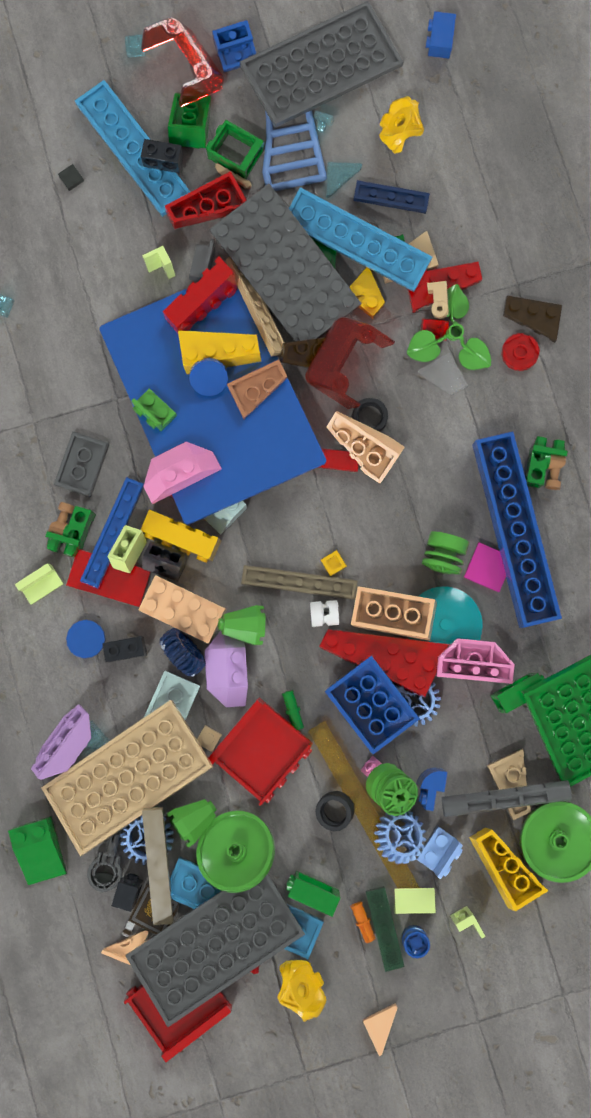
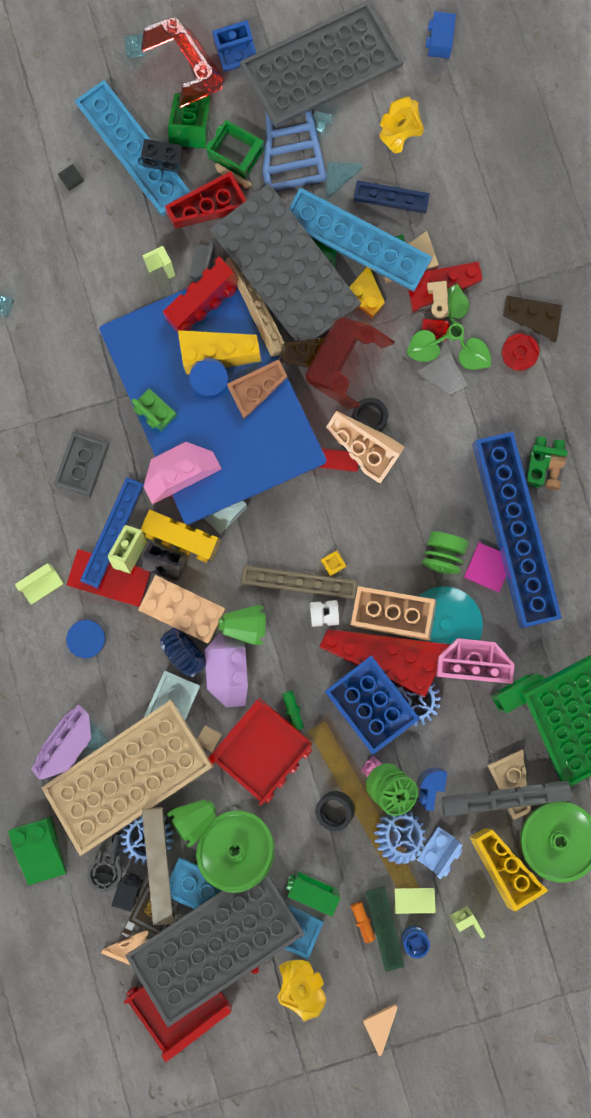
green hips [45,502,96,558] -> none
black brick [102,636,147,663] -> none

